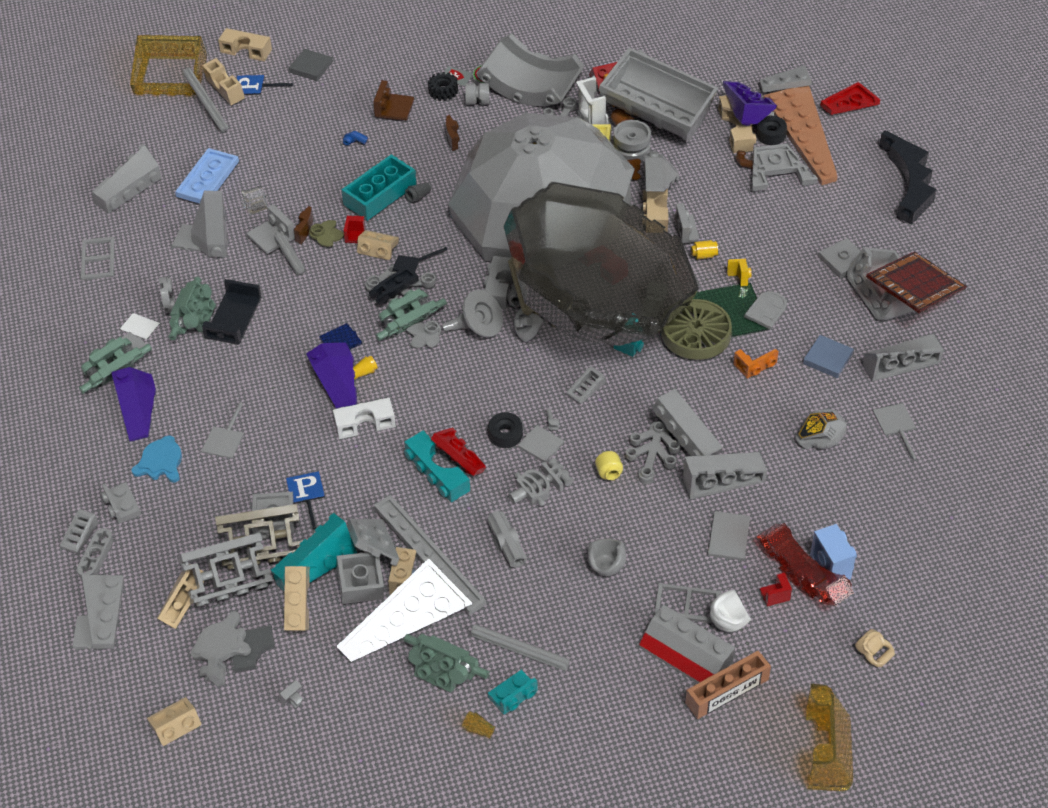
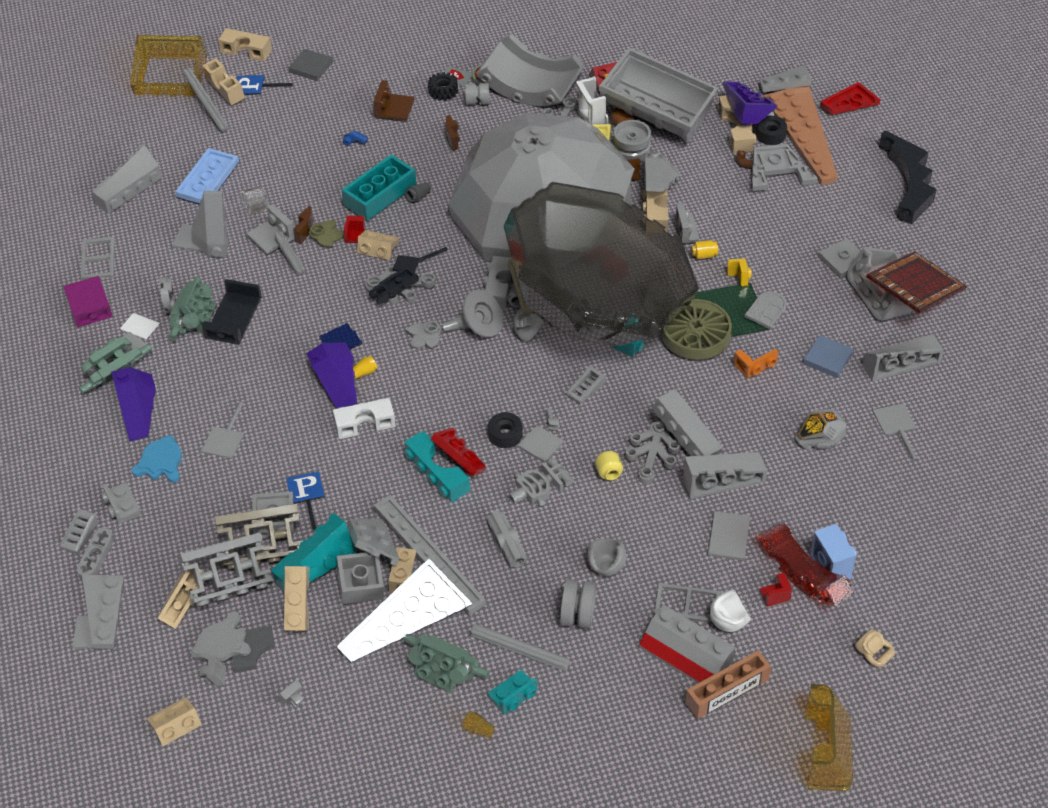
sand green piece [375,288,447,341] -> none
none -> magenta panel [63,276,113,328]
none -> light grey wheel [560,579,596,629]

